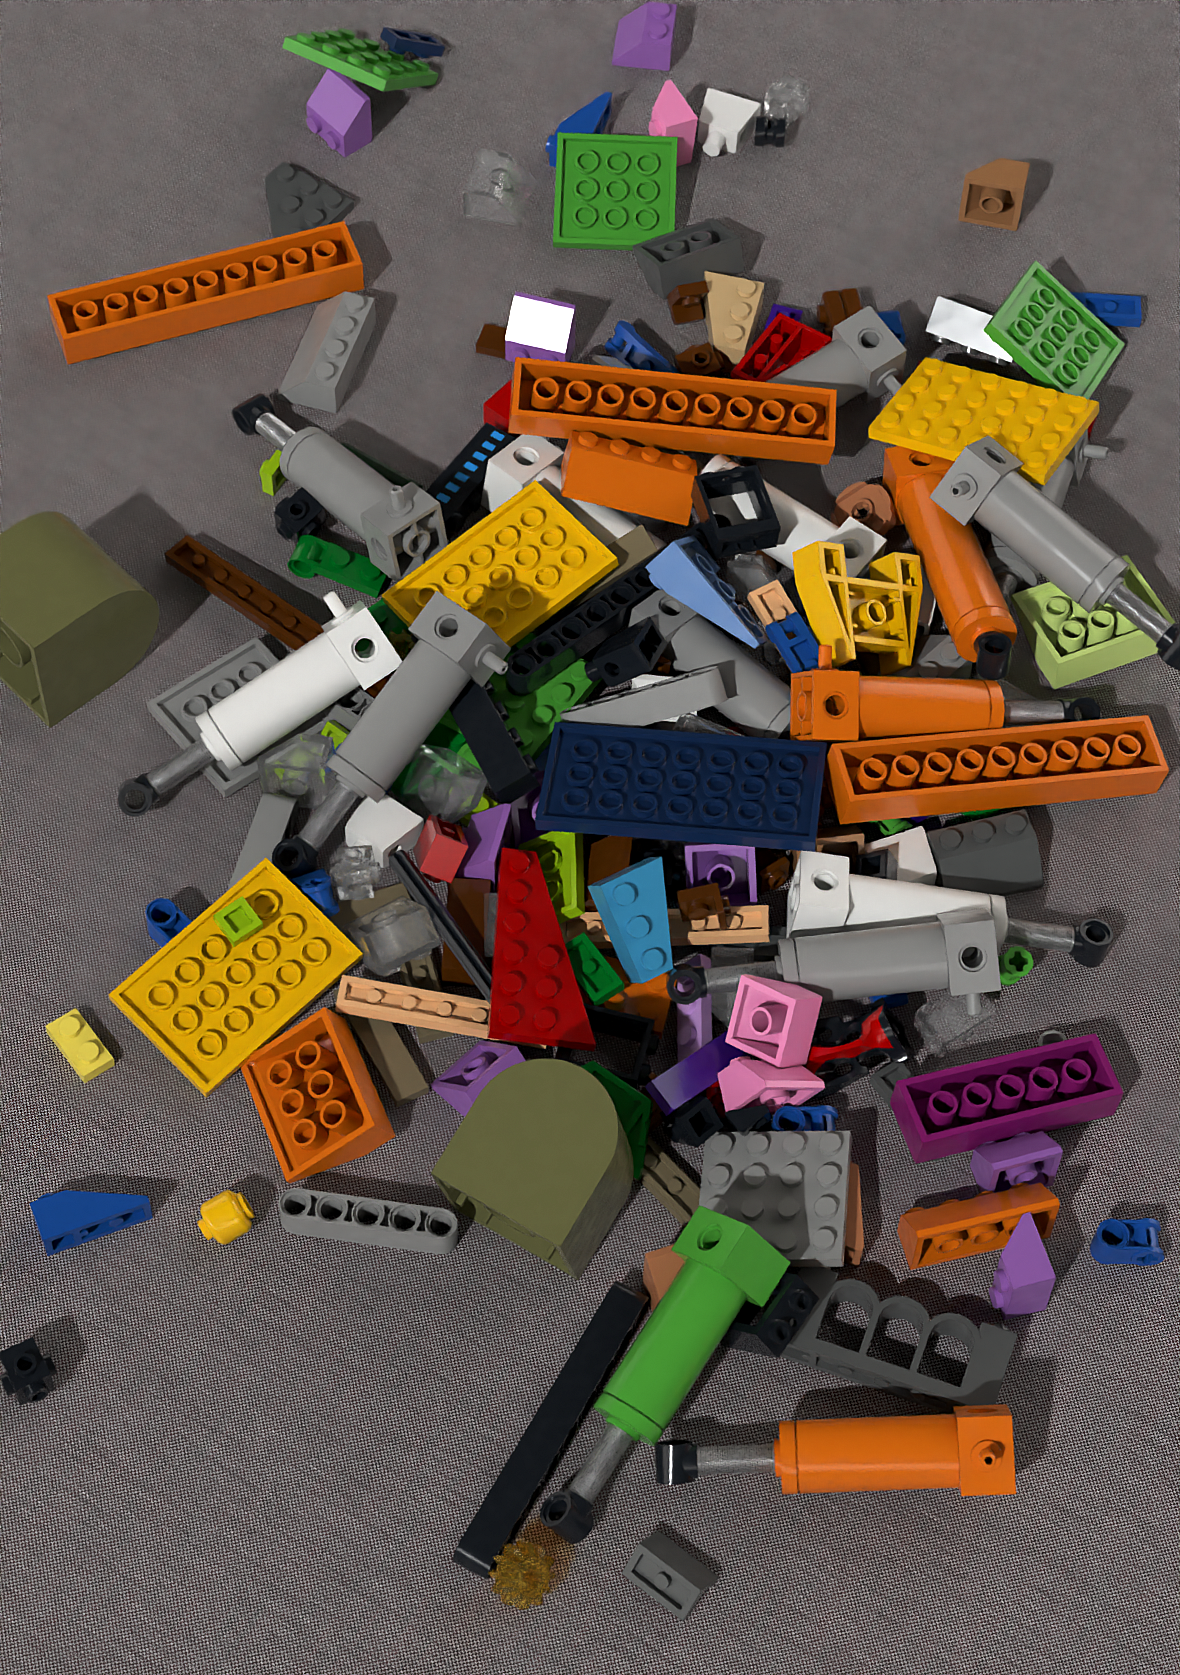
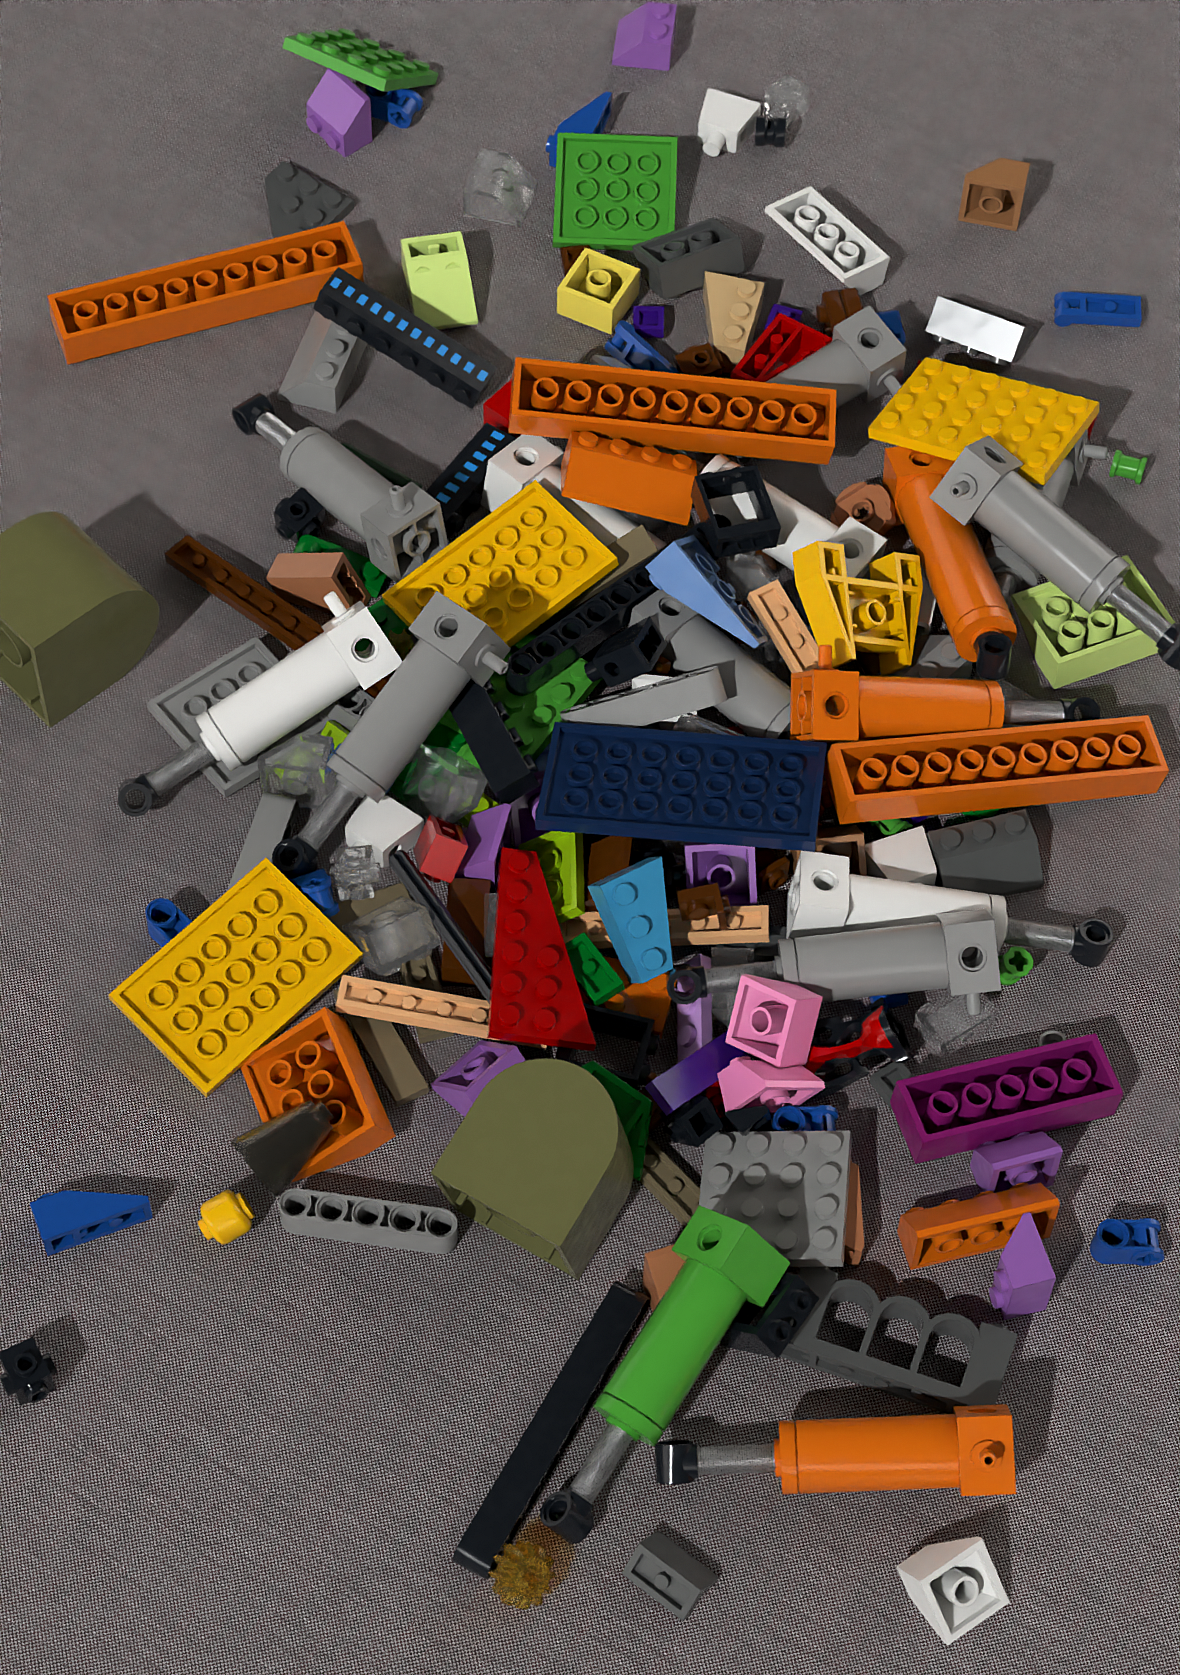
light yellow plate [45,1008,115,1083] -> none
lime plate [213,896,263,947] -> none
lime plate [259,450,287,496] -> none
dark blue plate [380,26,445,59] -> none
reddish brown tile [476,323,508,359] -> none
slope [505,291,576,362] -> none
bright pink slope [648,80,698,166] -> none
reddish brown bracket [667,280,709,325] -> none
blue plate [766,612,819,673] -> none
black slope [855,849,898,880] -> none
bright green plate [983,260,1125,399] -> none
none -> clear smoke cone [230,1099,335,1198]
none -> nougat slope [266,552,371,615]
none -> black brick [313,267,498,409]
none -> blue piece [366,85,423,129]
none -> yellowish green slope [401,231,478,330]
none -> light yellow brick [557,247,640,335]
none -> reddish brown tile [560,245,590,276]
none -> dark purple plate [633,306,664,338]
none -> white slope [764,186,890,295]
none -> white slope [896,1536,1010,1645]
none -> bright green bush [1109,449,1148,485]

